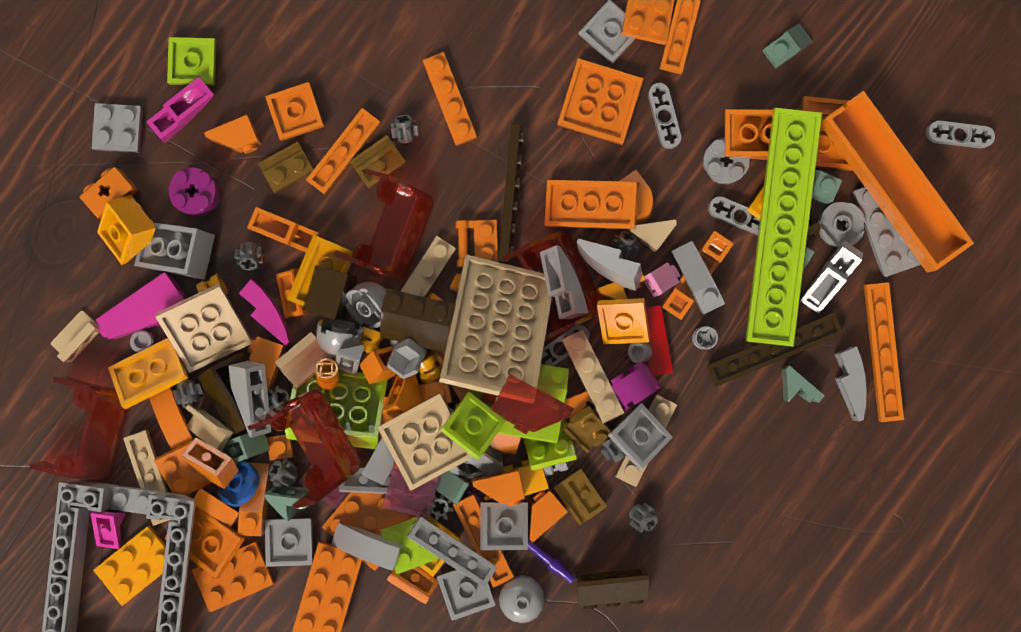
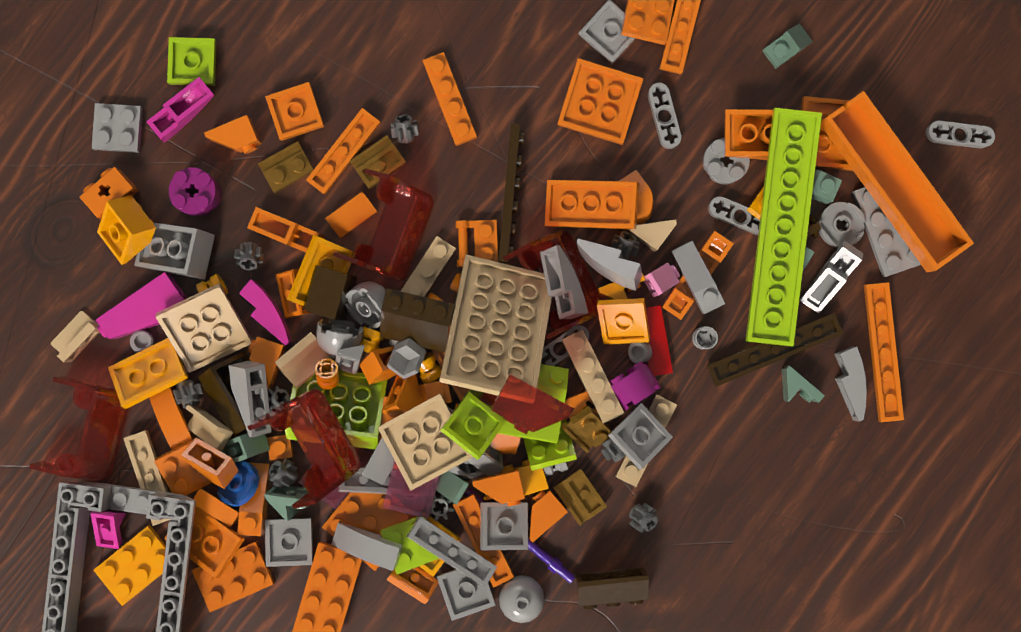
none -> orange slope [325,192,377,238]

